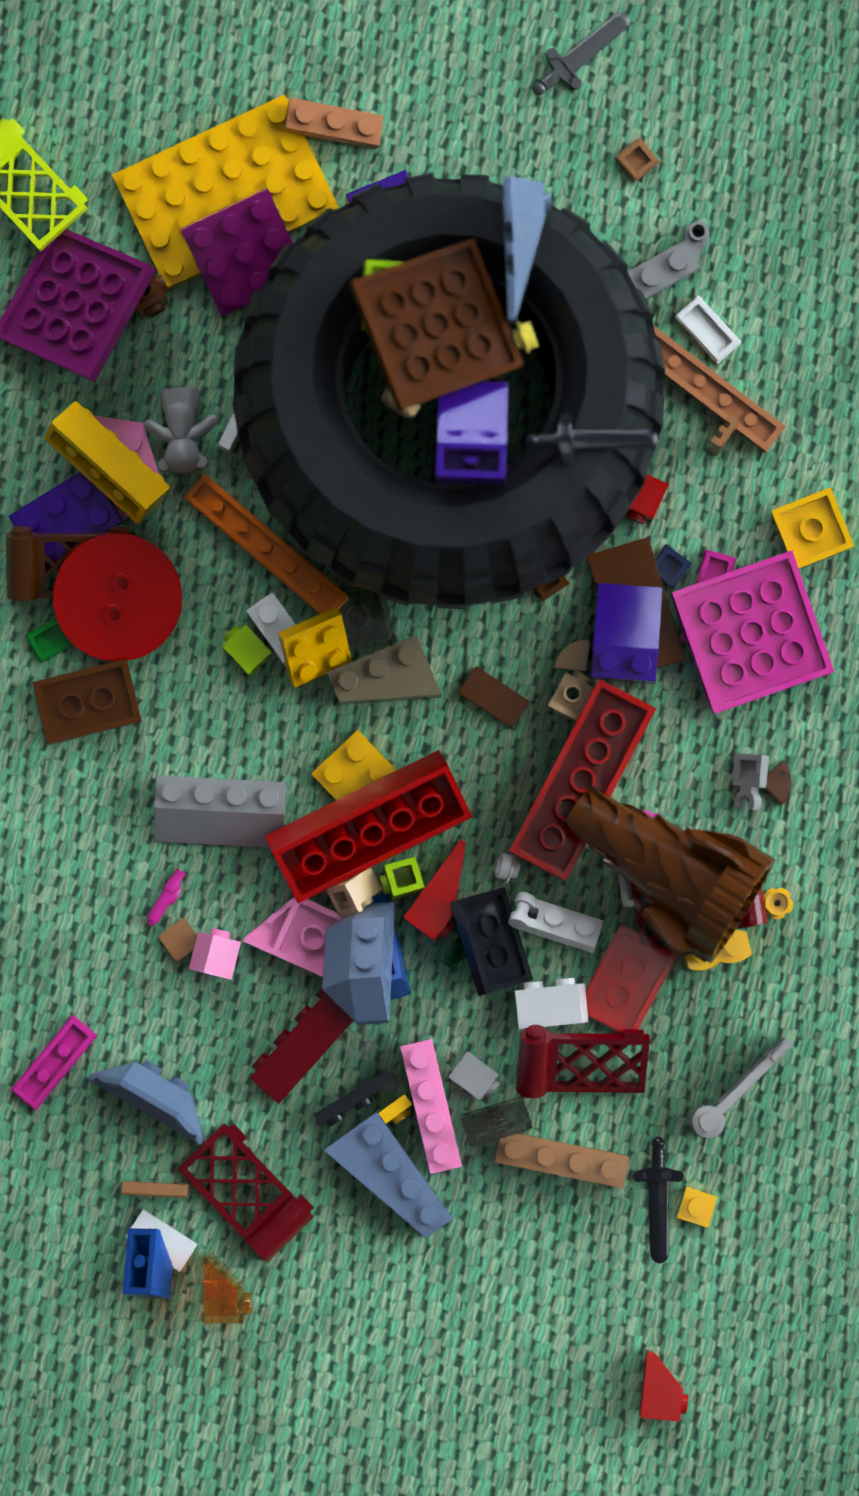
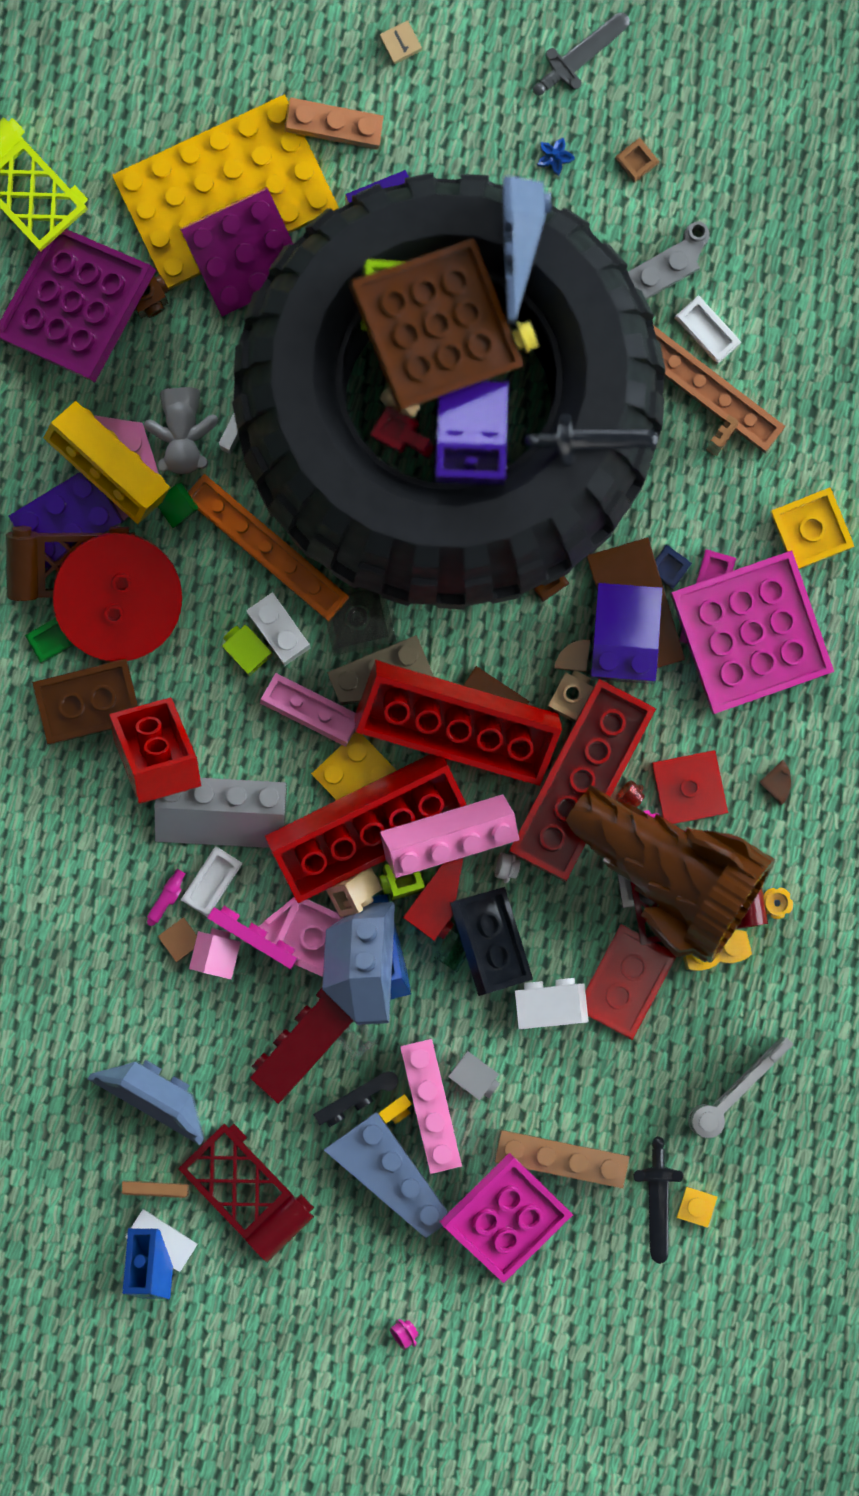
dark pink tile [11,1015,98,1111] -> none
clear orange slope [203,1253,253,1324] -> none
yellow plate [278,608,352,688] -> none
clear smoke plate [460,1096,533,1147] -> none
white plate [508,892,603,953] -> none
dark red piece [515,1025,650,1098] -> none
red brick [626,474,669,524] -> none
red slope [639,1349,688,1422] -> none
light grey plate [732,753,769,810] -> none
none -> red brick [109,697,202,804]
none -> green tile [158,483,199,528]
none -> white tile [181,846,243,917]
none -> dark pink plate [207,906,298,970]
none -> bright pink plate [260,673,356,747]
none -> red brick [354,660,562,786]
none -> dark red plate [371,406,436,459]
none -> tan tile [380,20,422,65]
none -> bright pink brick [380,794,519,878]
none -> dark pink plate [390,1319,419,1350]
none -> dark pink plate [439,1153,573,1283]
none -> blue plant [537,138,575,176]
none -> clear red plate [615,780,645,808]
none -> red plate [652,750,728,824]

